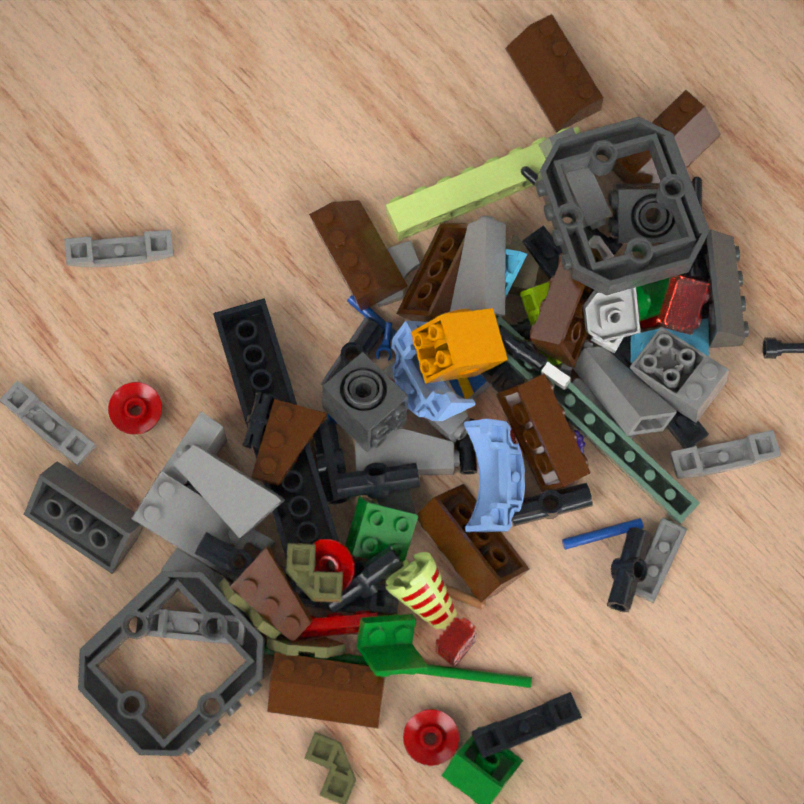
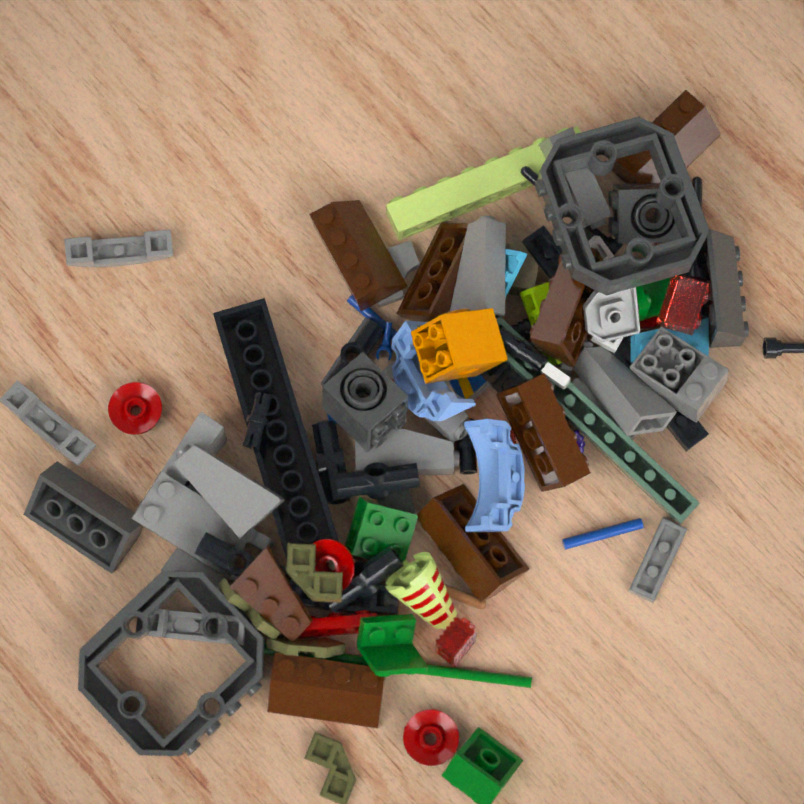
reddish brown wing [251,399,328,486] -> none
black slope [471,692,582,758] -> none
reddish brown slope [505,14,604,133] -> none
black piece [511,483,593,527] -> none
black piece [607,527,651,613] -> none
light grey slope [670,430,781,479] -> none

